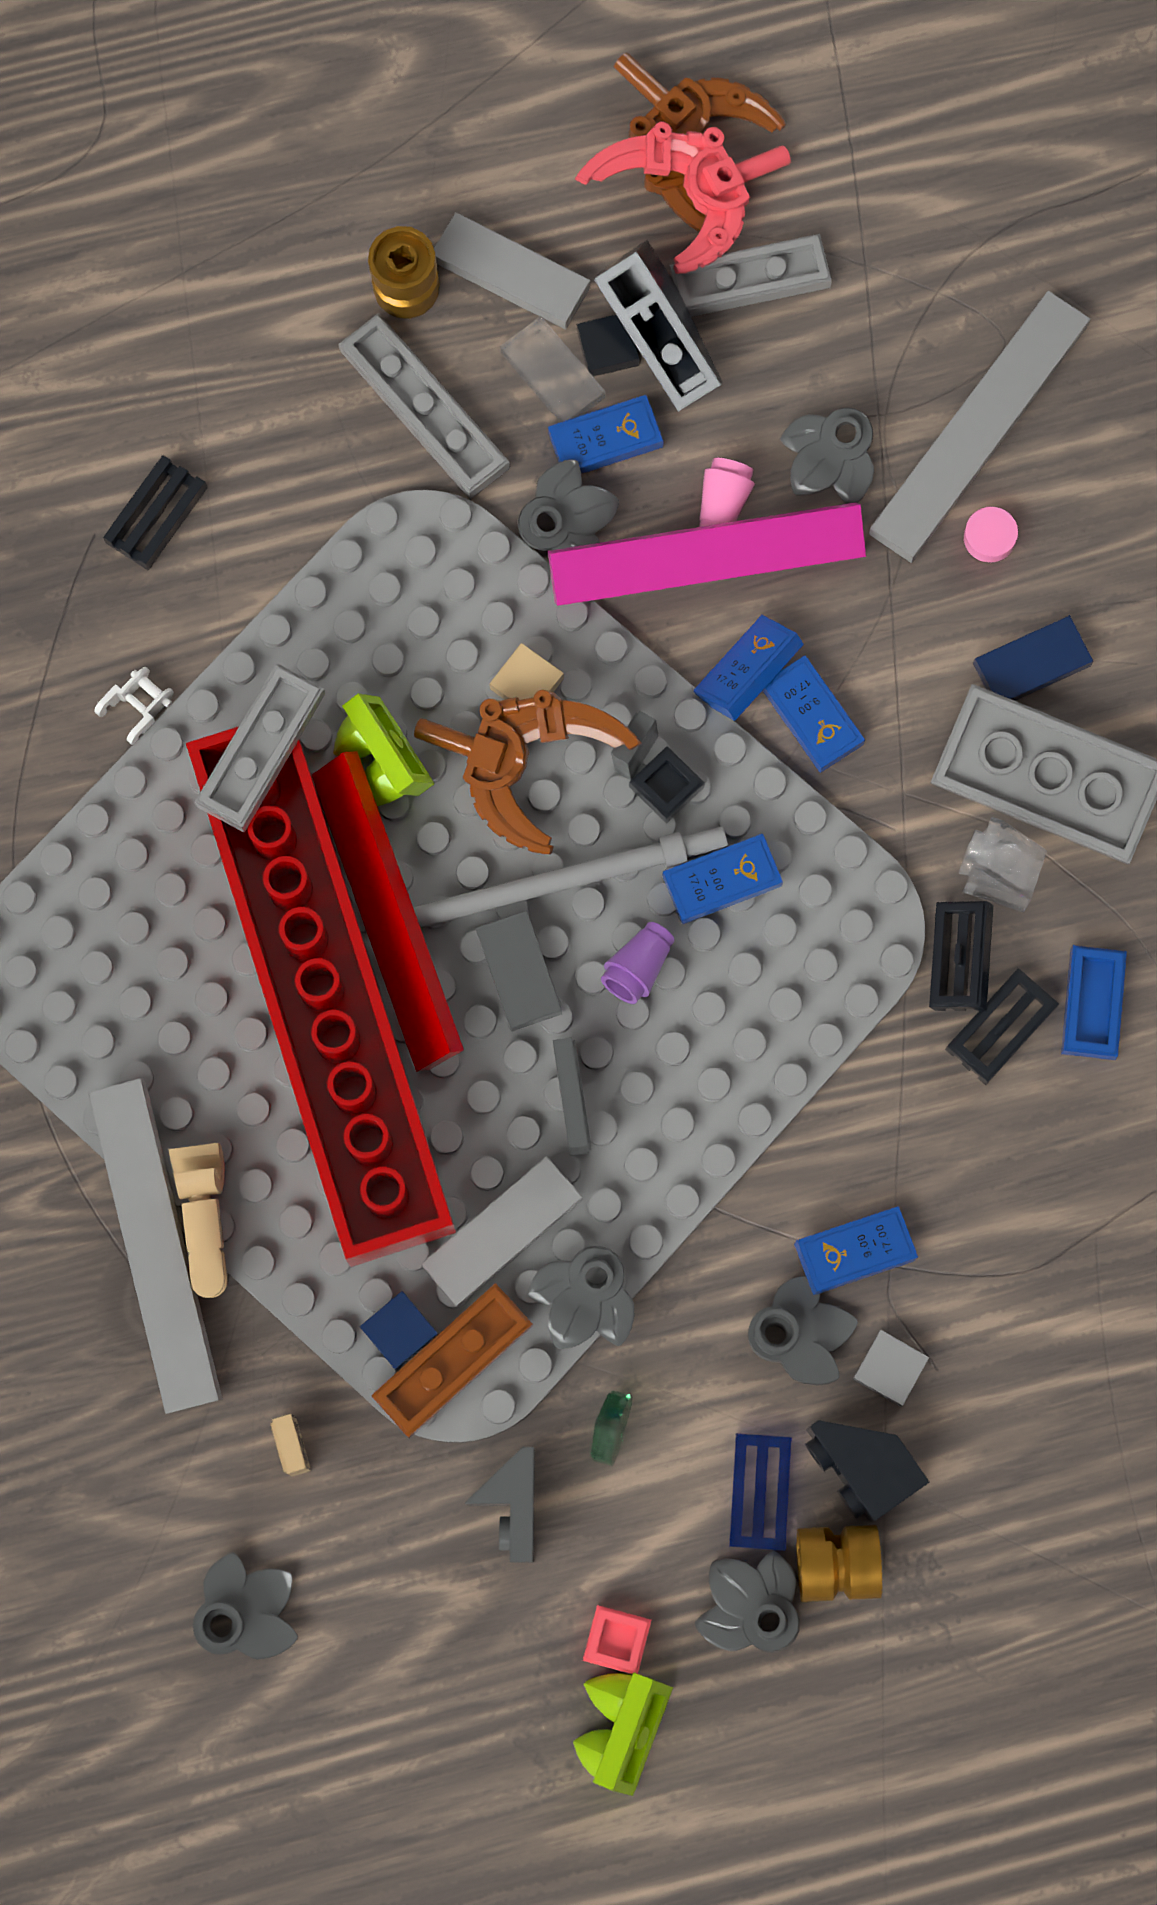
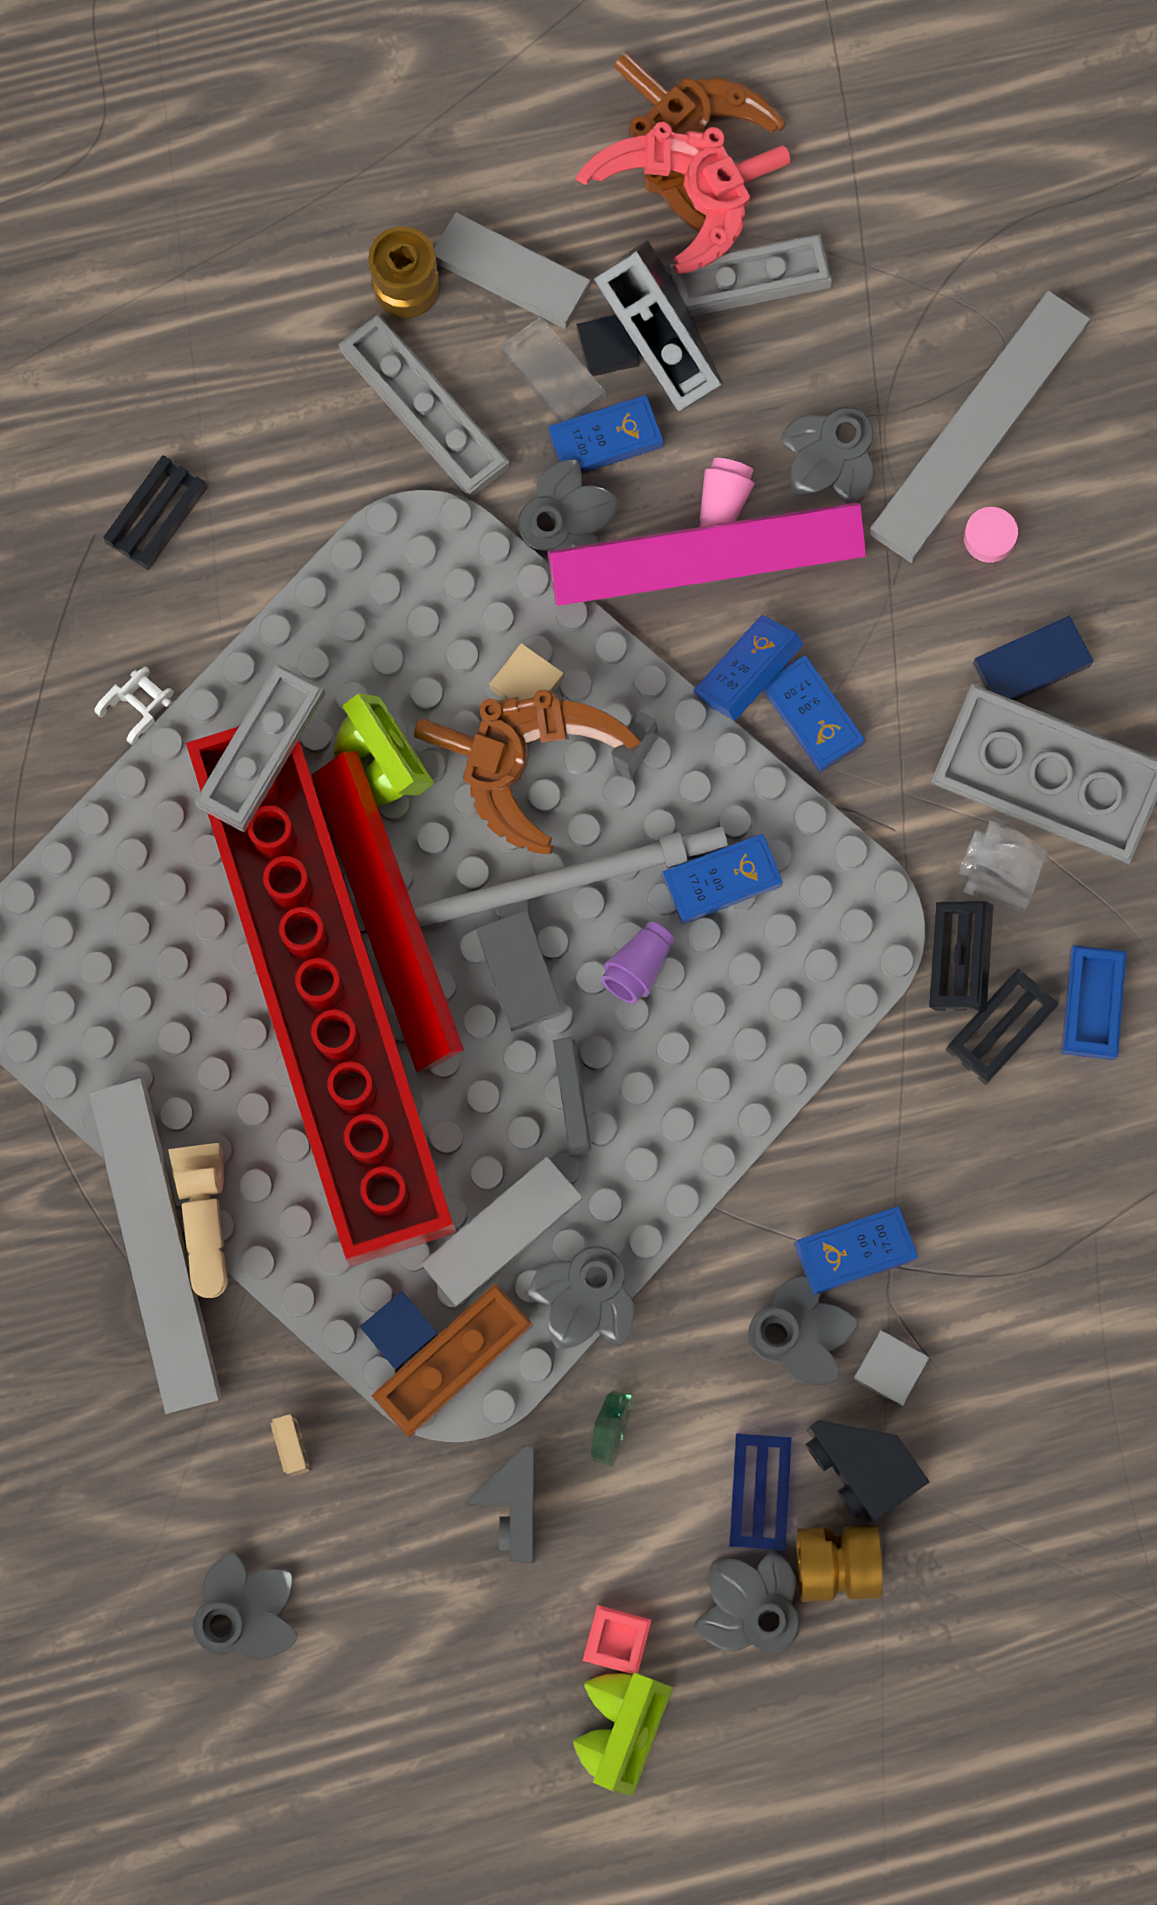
black tile [629,746,705,824] -> none

